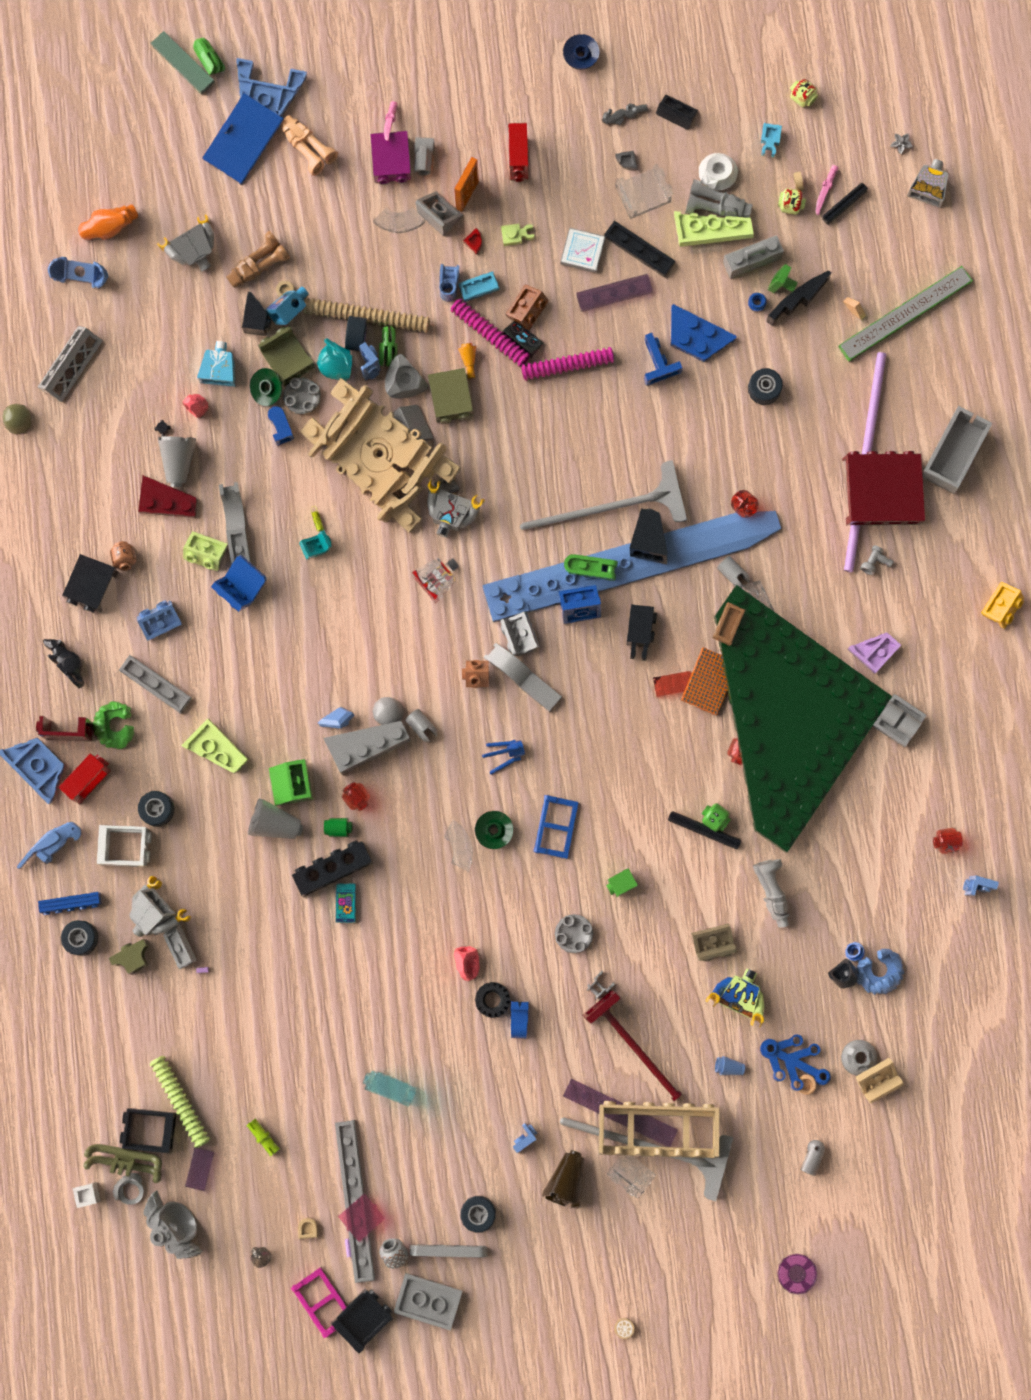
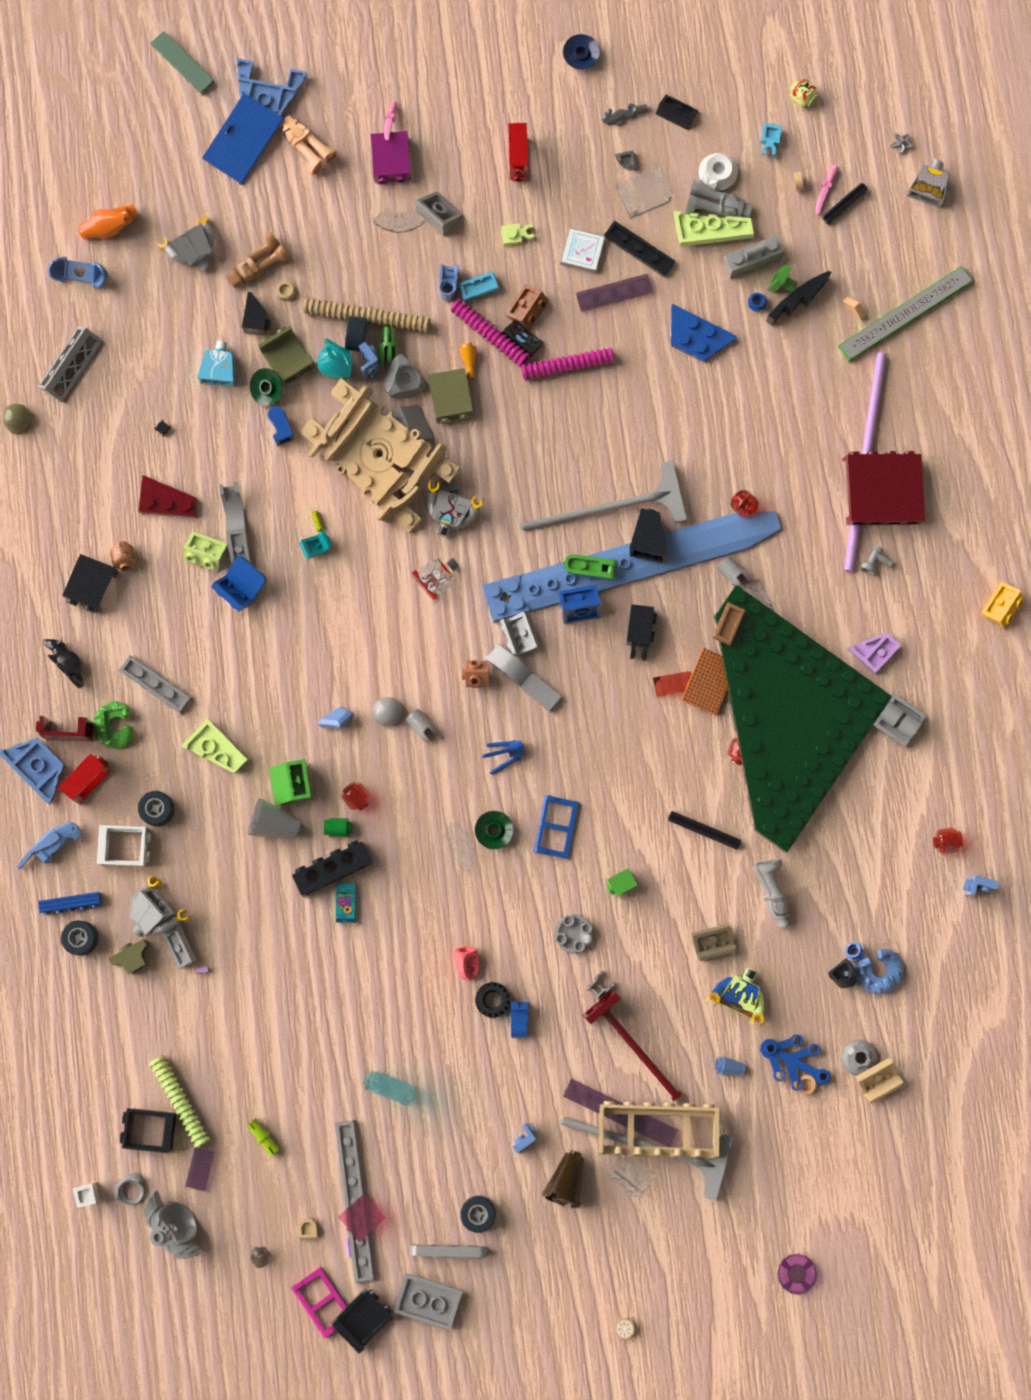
olive piece [83,1144,162,1183] -> none
medium blue bracket [137,600,182,641] -> none
light grey cone [158,436,196,487] -> none
coral rock [182,394,208,418] -> none
bright green arm [193,38,225,75] -> none
dark azure torso [265,287,309,325] -> none
light grey dish [283,378,321,414] -> none
light grey wedge [323,721,411,775] -> none
light grey head [379,1238,409,1269] -> none
light grey piece [414,137,434,176] -> none
orange tile [454,157,479,212] -> none
red tile [463,228,482,255] -> none
blue bracket [644,333,682,386] -> none
bright green head [701,803,731,832] -> none
black wheel [748,368,783,405] -> none
yellowish green head [778,188,806,215] -> none
light grey piece [800,1140,825,1176] -> none
light grey piece [922,406,992,494] -> none

